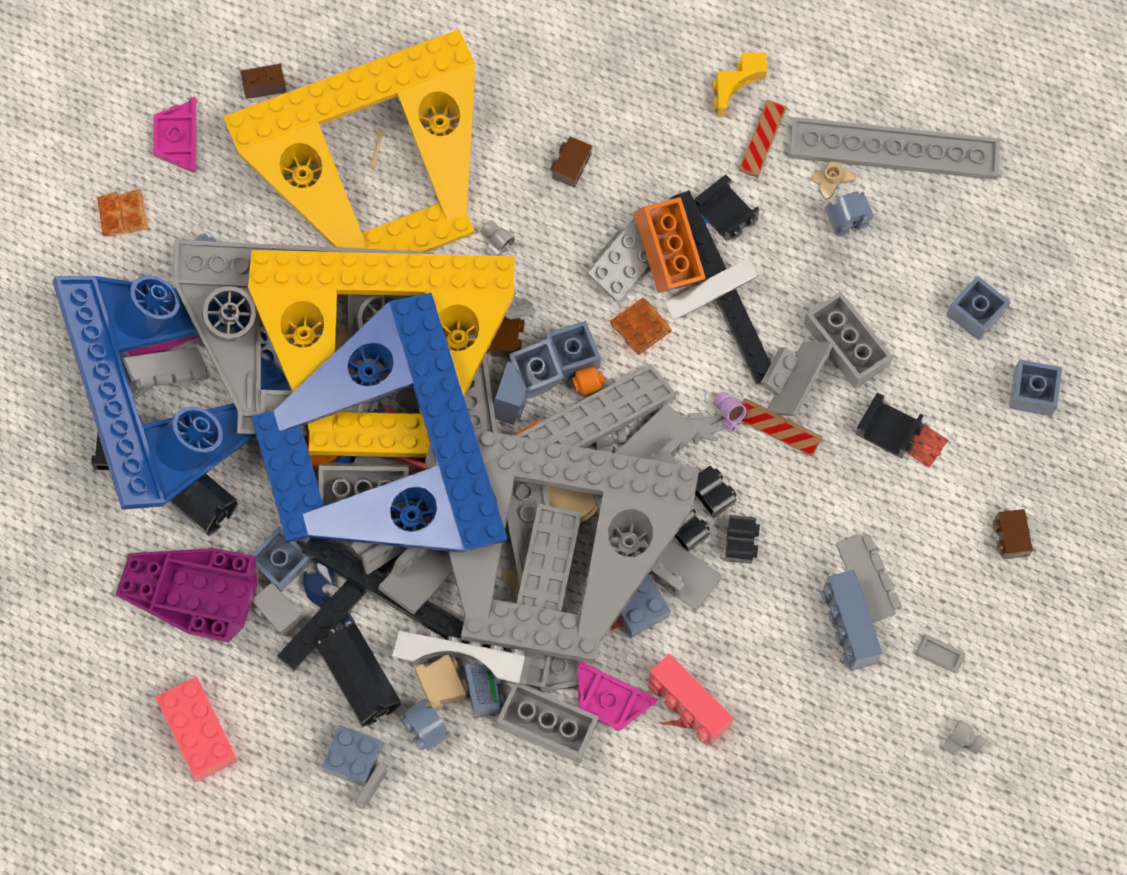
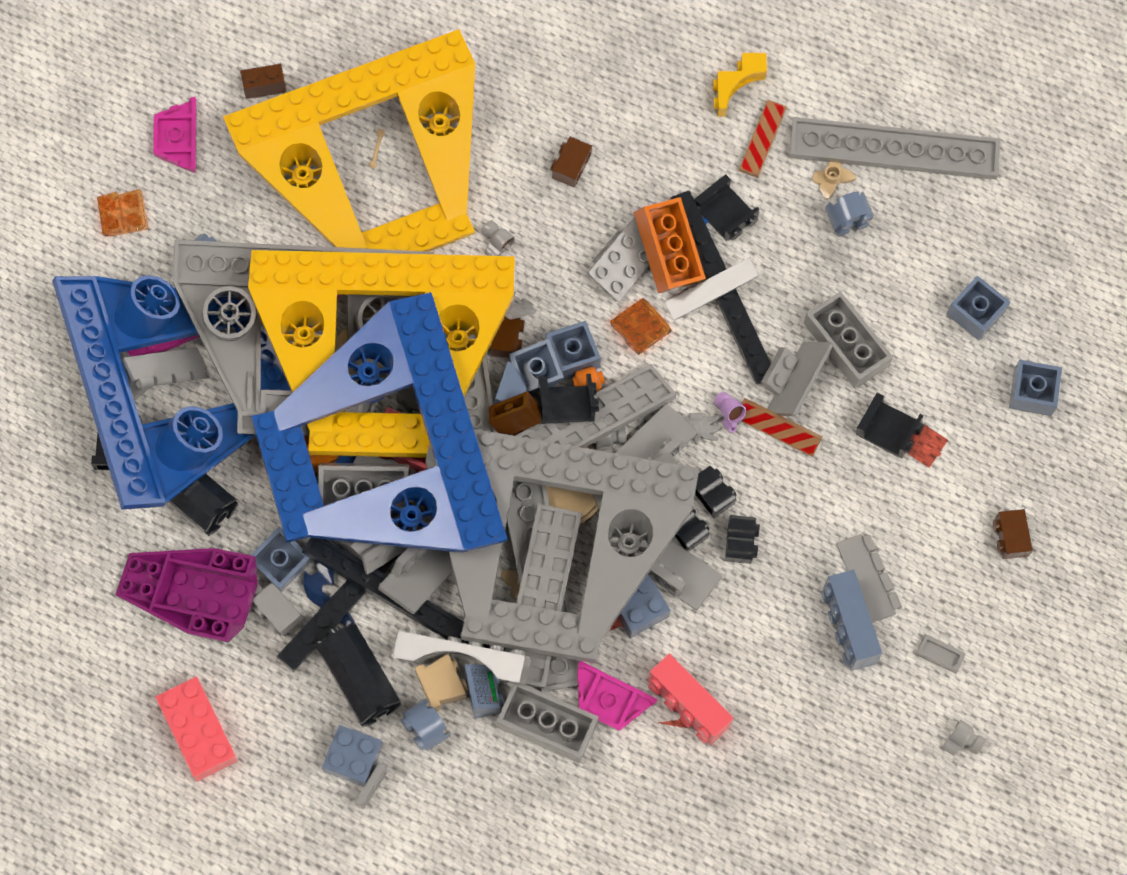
none -> reddish brown brick [489,391,541,435]
none -> black panel [538,374,599,424]

